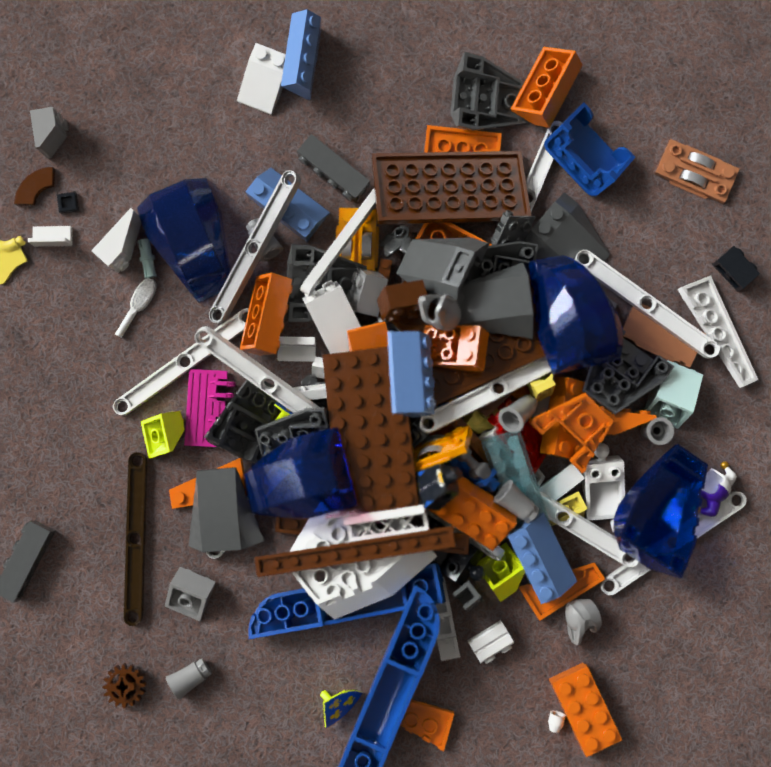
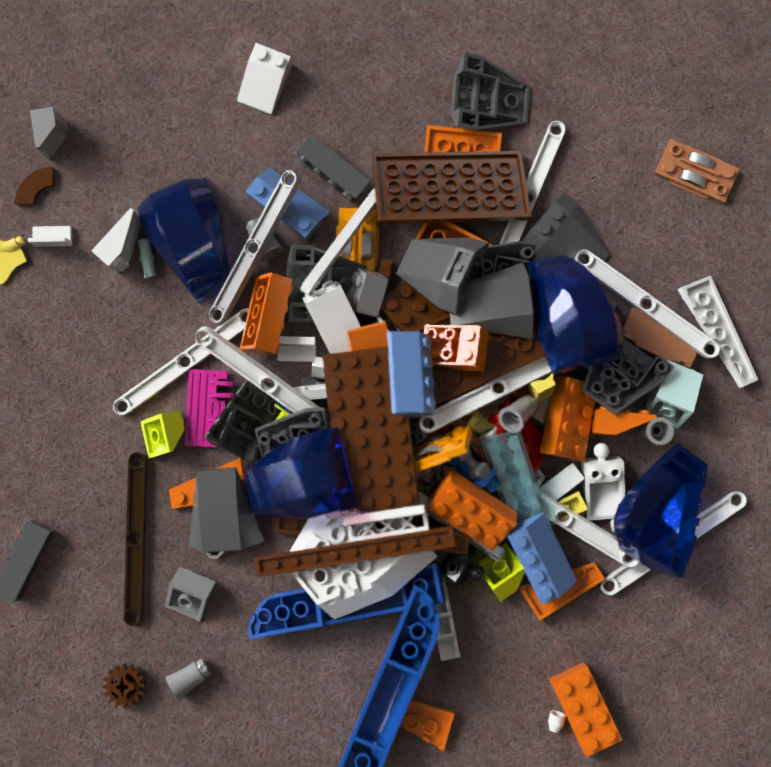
black tile [57,192,79,214] -> none
white piece [115,278,157,338] -> none
medium blue slope [281,9,321,100] -> none
blue shield [320,690,362,728] -> none
reddish brown brick [377,280,427,323] -> none
dark grey plate [380,226,412,258] -> none
black torso [416,464,462,511] -> none
light grey helmet [418,294,461,331] -> none
dark grey window [453,581,484,612] -> none
white brick [467,620,514,664] -> none
dark grey hinge [491,210,535,245] -> none
light grey plant [494,480,540,523] -> none
orange slope [511,47,583,128] -> none
orange wing [529,392,614,474] -> none
blue windscreen [544,102,635,196] -> none
light grey helmet [565,599,602,645] -> none
piece [692,461,736,517] -> none
black brick [712,246,760,292] -> none

